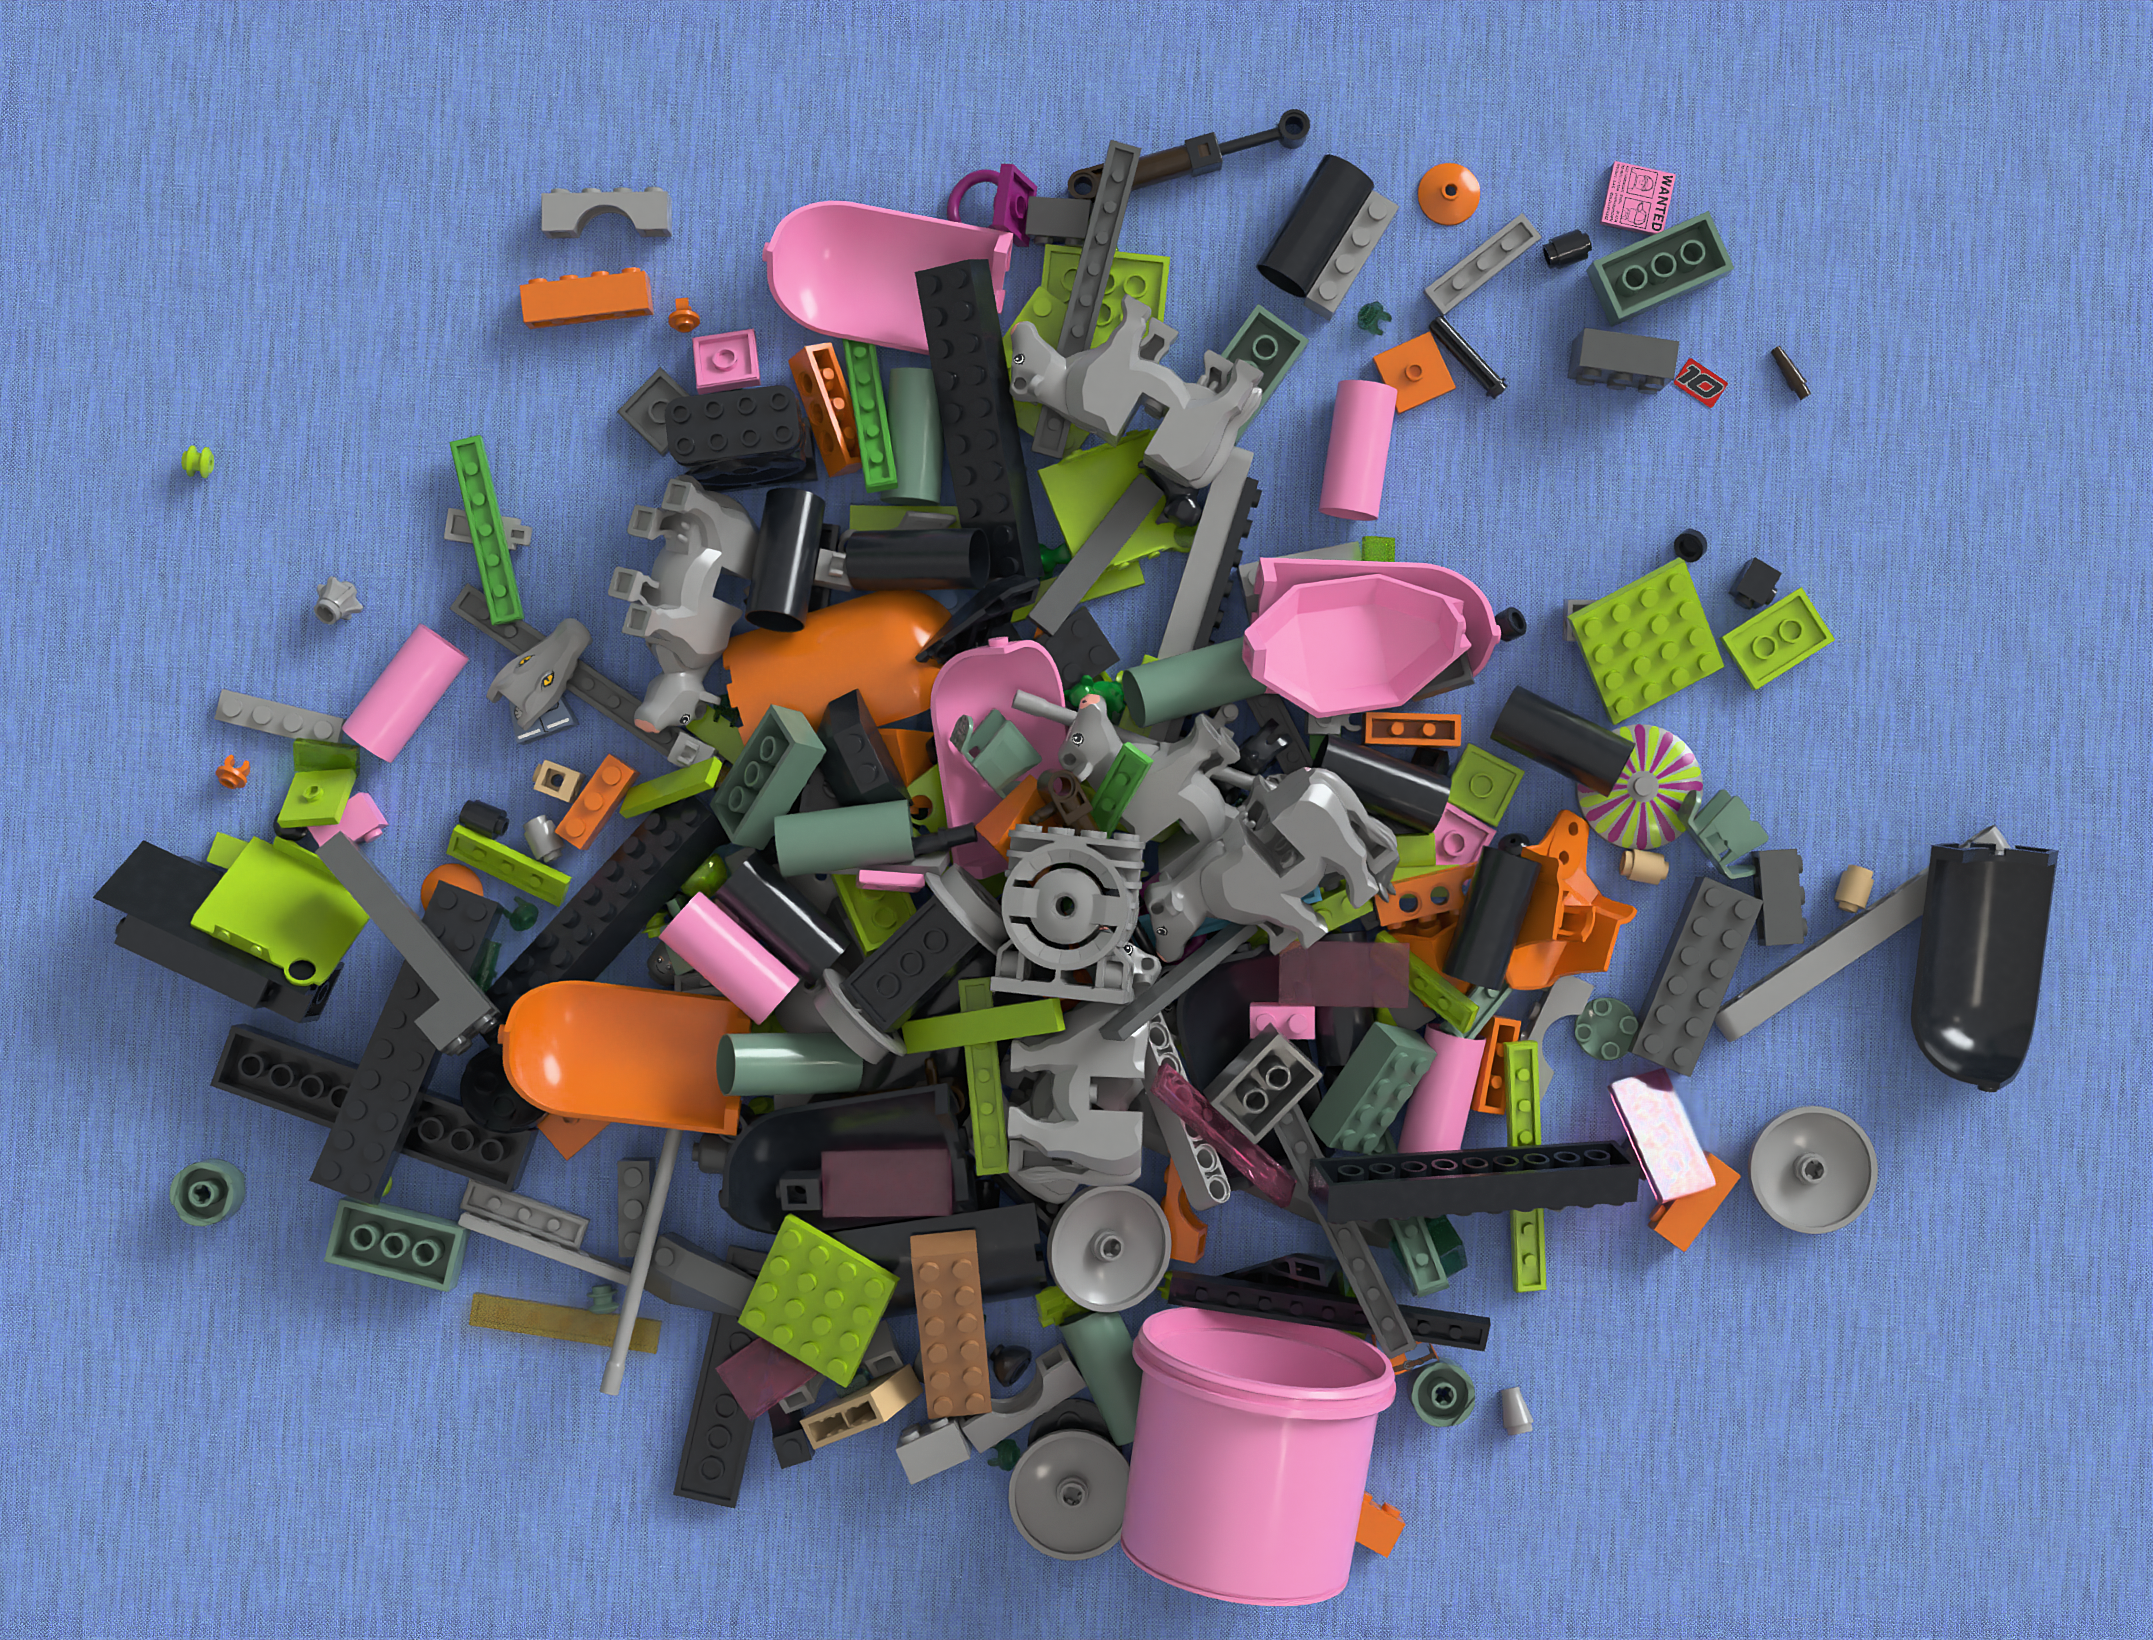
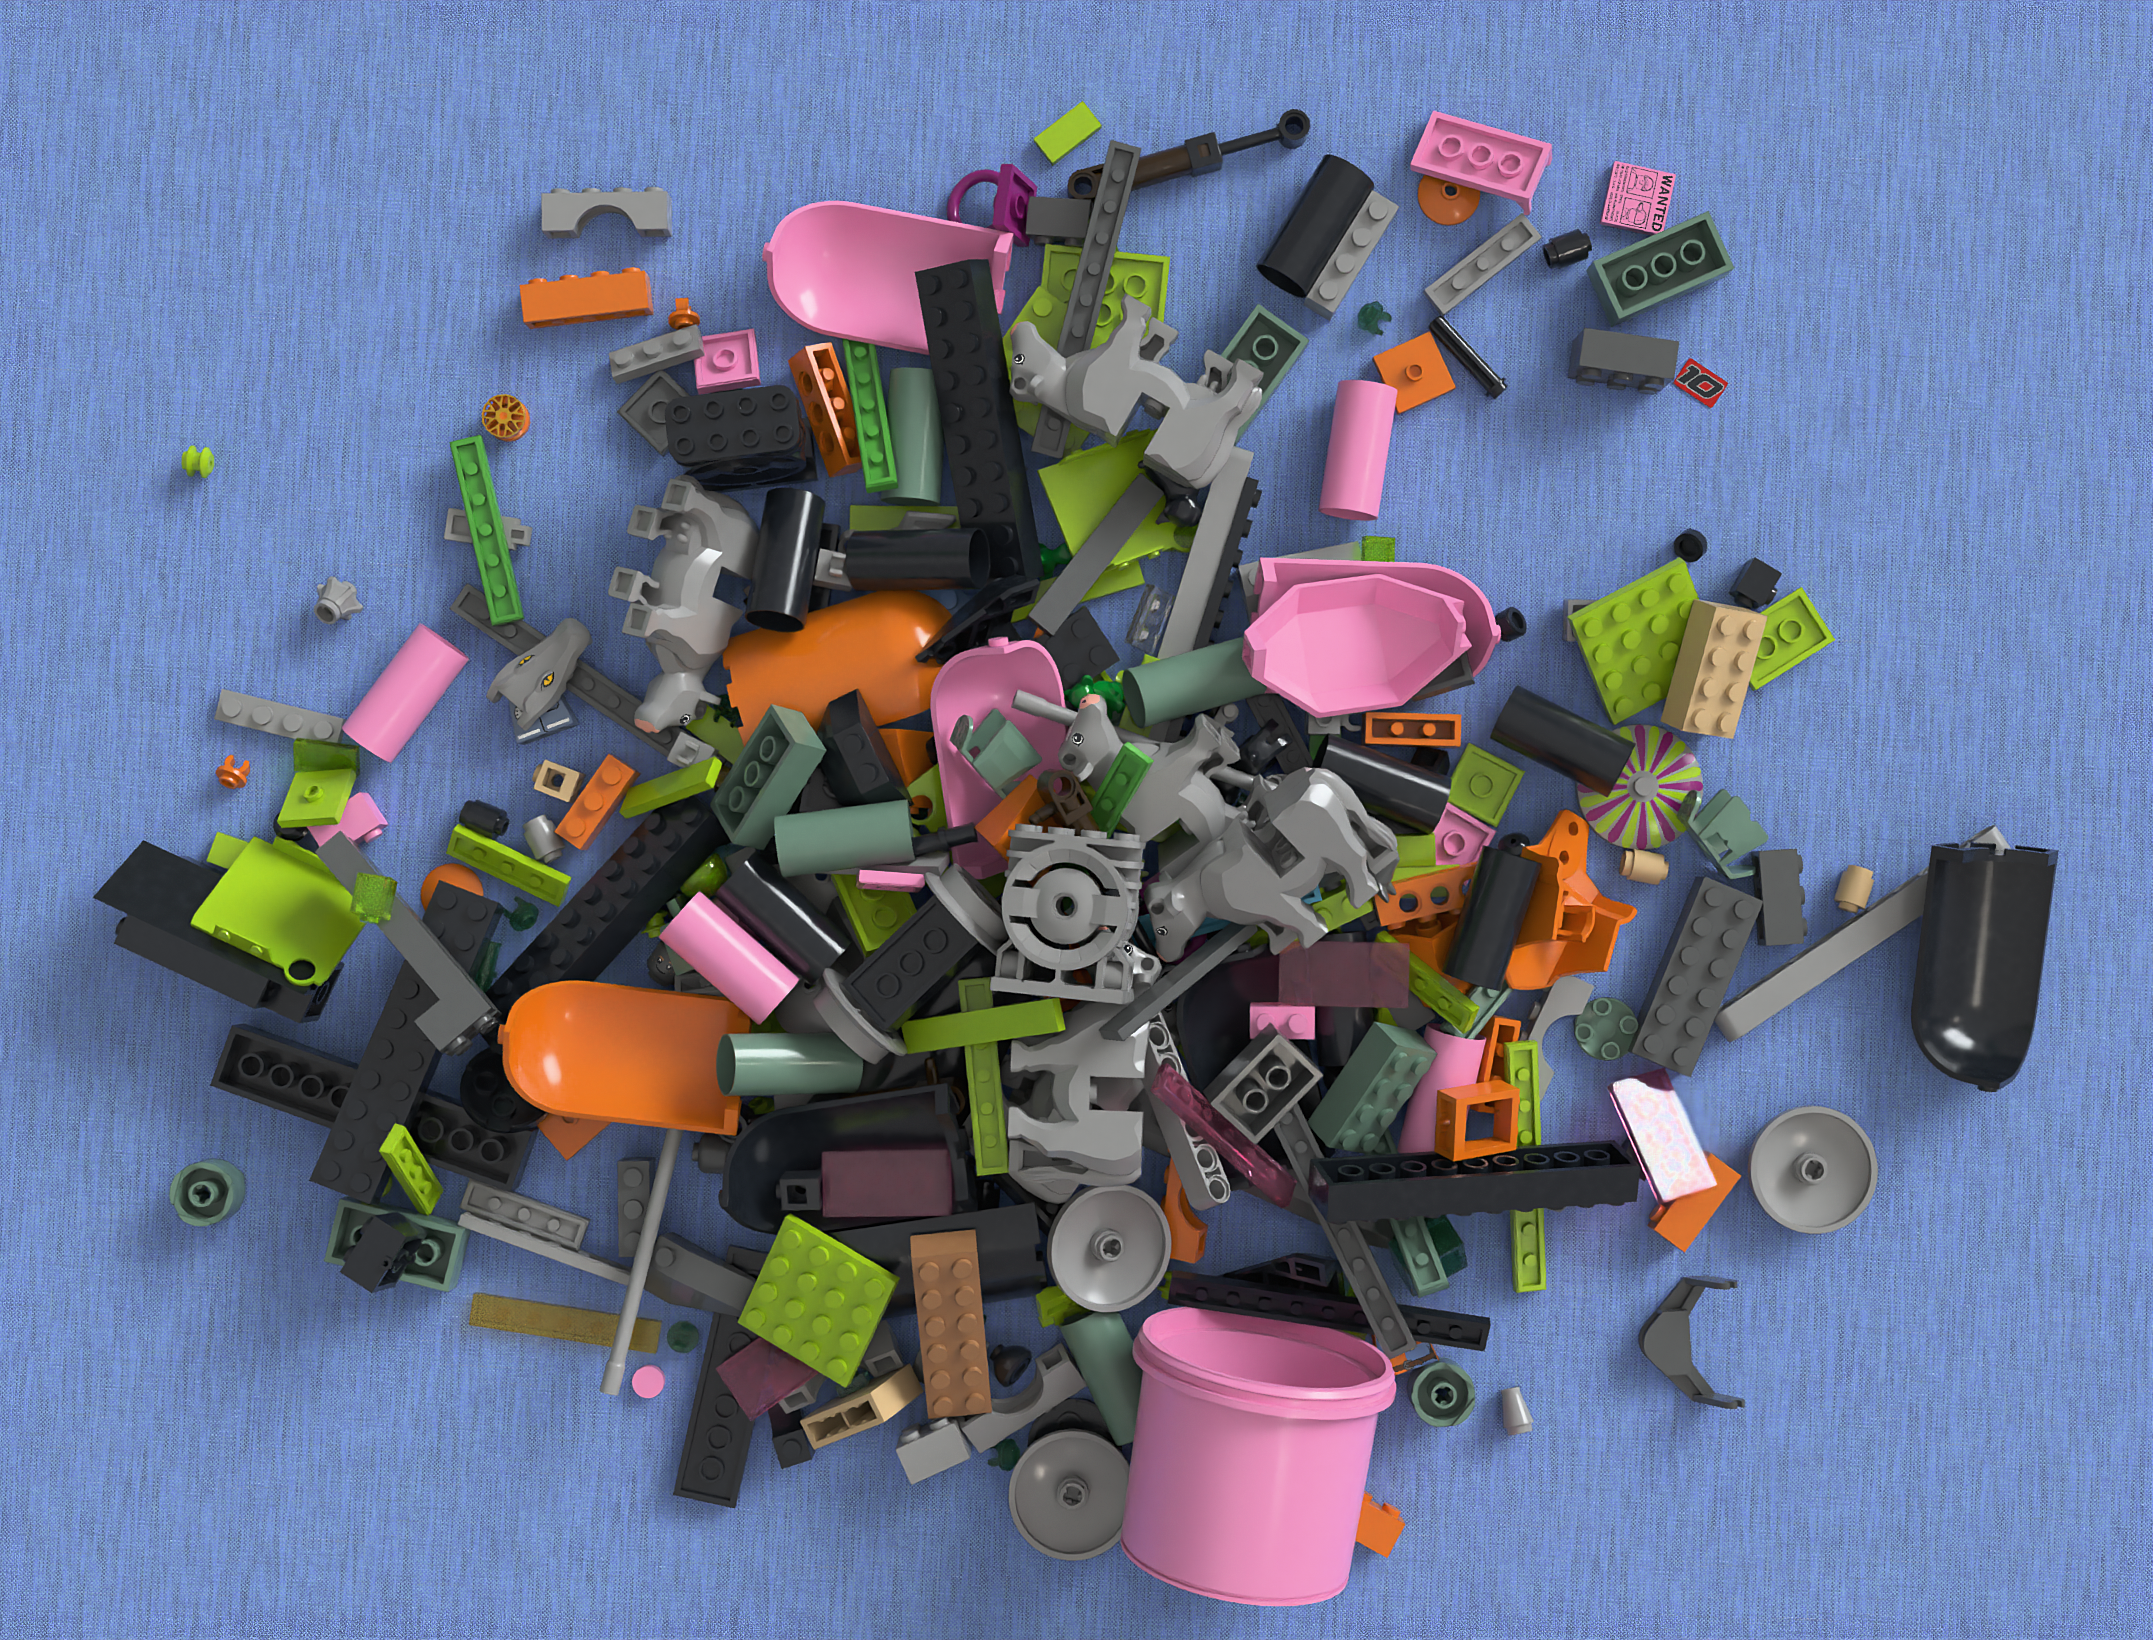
sand green wheel [586,1284,620,1314] -> none
dark brown animal [1771,346,1811,401] -> none
none -> black brick [340,1212,428,1293]
none -> clear neon green brick [350,872,398,925]
none -> lime tile [379,1123,444,1216]
none -> wheel [482,394,531,442]
none -> light grey plate [609,324,705,384]
none -> bright pink tile [632,1364,665,1398]
none -> clear green plate [667,1321,699,1353]
none -> lime tile [1033,101,1102,166]
none -> clear plate [1124,584,1176,655]
none -> bright pink plate [1410,111,1552,215]
none -> orange window [1434,1080,1520,1161]
none -> dark grey piece [1638,1275,1745,1409]
none -> tan brick [1661,599,1768,739]

